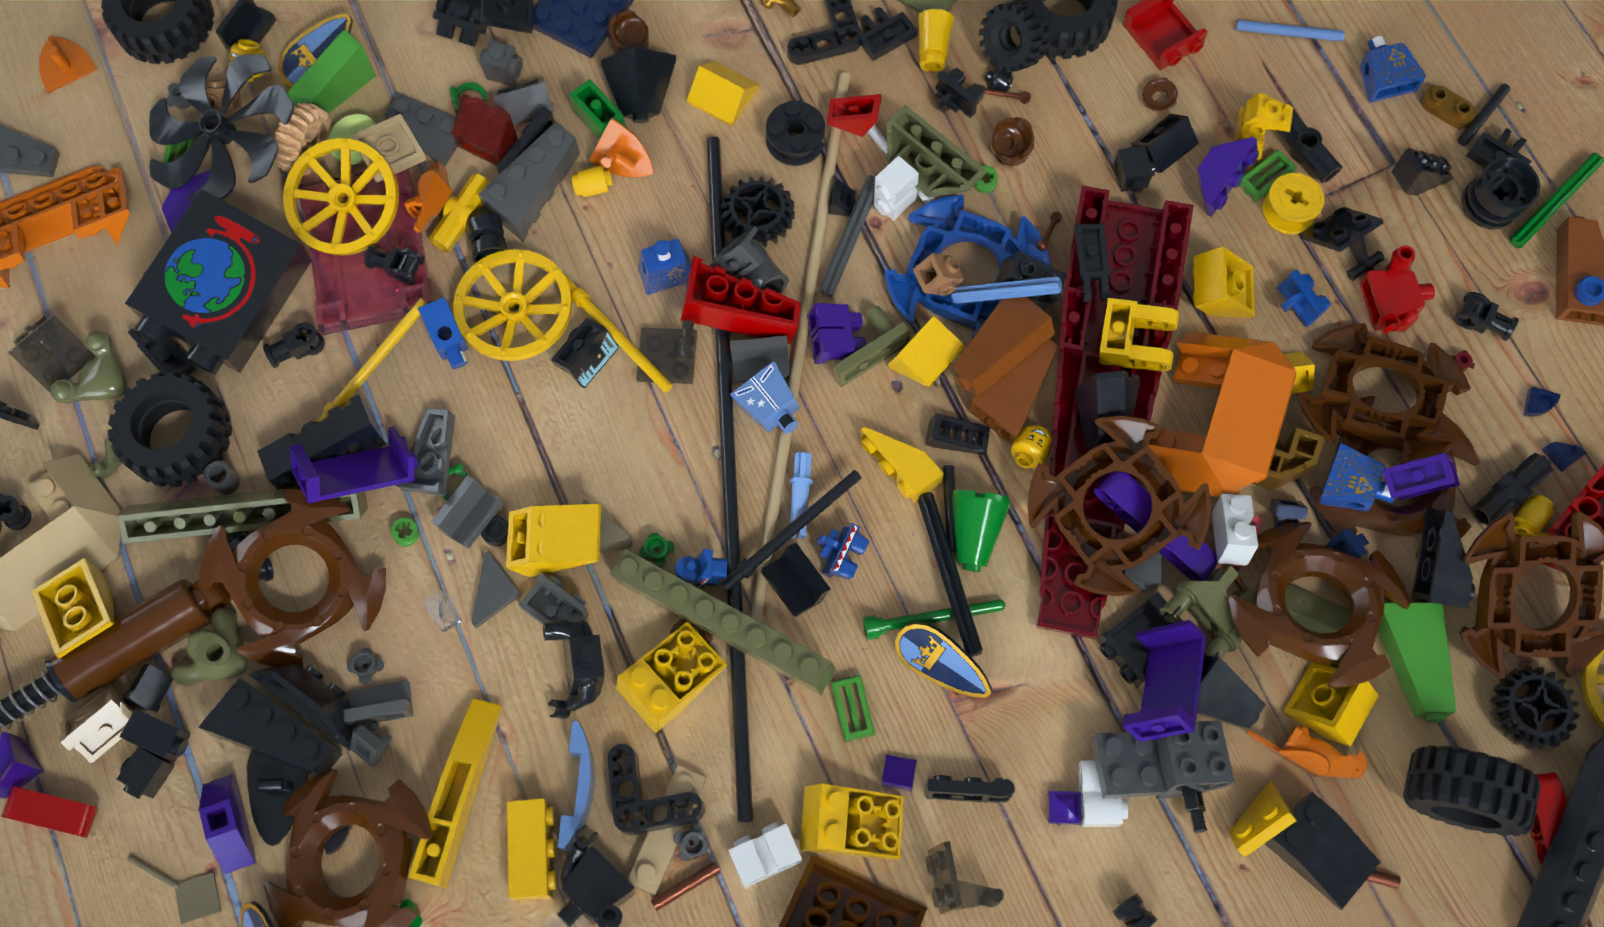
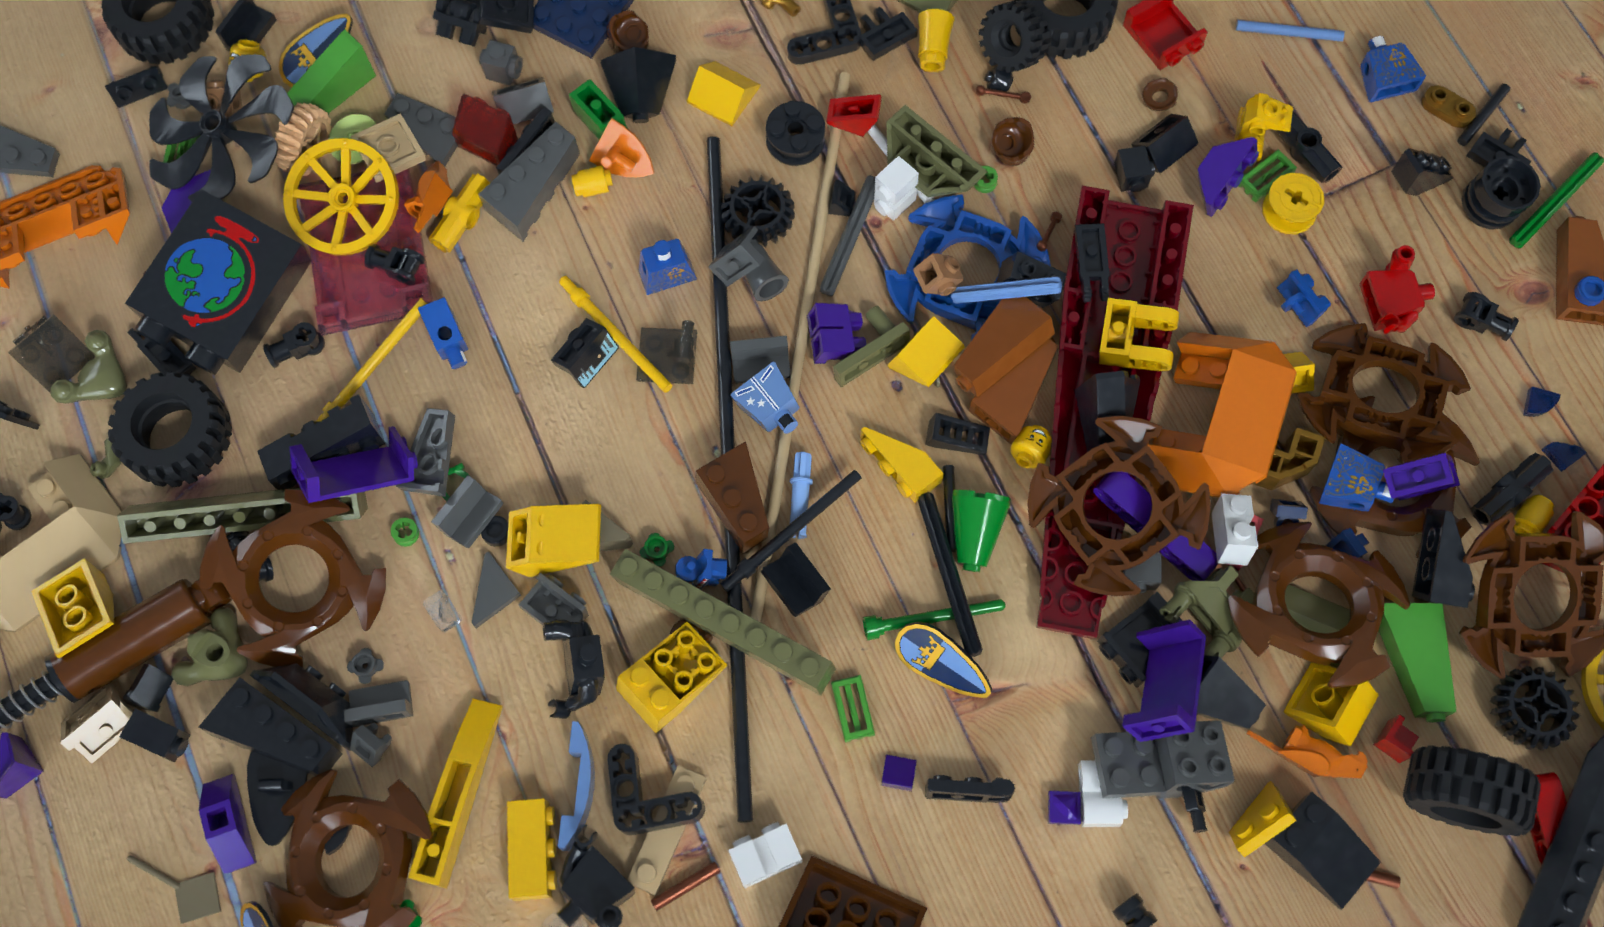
red beam [0,786,99,838] -> none
orange shield [39,36,97,93] -> none
black brick [116,746,175,799] -> none
dark grey beam [204,461,240,495] -> none
green piece [450,82,487,115] -> none
yellow wheel [453,249,573,361] -> none
black wheel [466,214,508,263] -> none
dark grey plate [673,824,708,861] -> none
red wedge [680,256,801,344] -> none
yellow slope [800,783,904,860] -> none
blue hips [816,523,869,580] -> none
clear smoke plate [926,841,1004,915] -> none
black hips [935,67,984,118] -> none
yellow slope [1192,246,1255,318] -> none
black plate [1301,207,1385,281] -> none
dark red piece [1451,350,1475,372] -> none
none -> black hinge [105,66,168,108]
none -> reddish brown wedge [695,441,769,553]
none -> red panel [1373,714,1419,763]

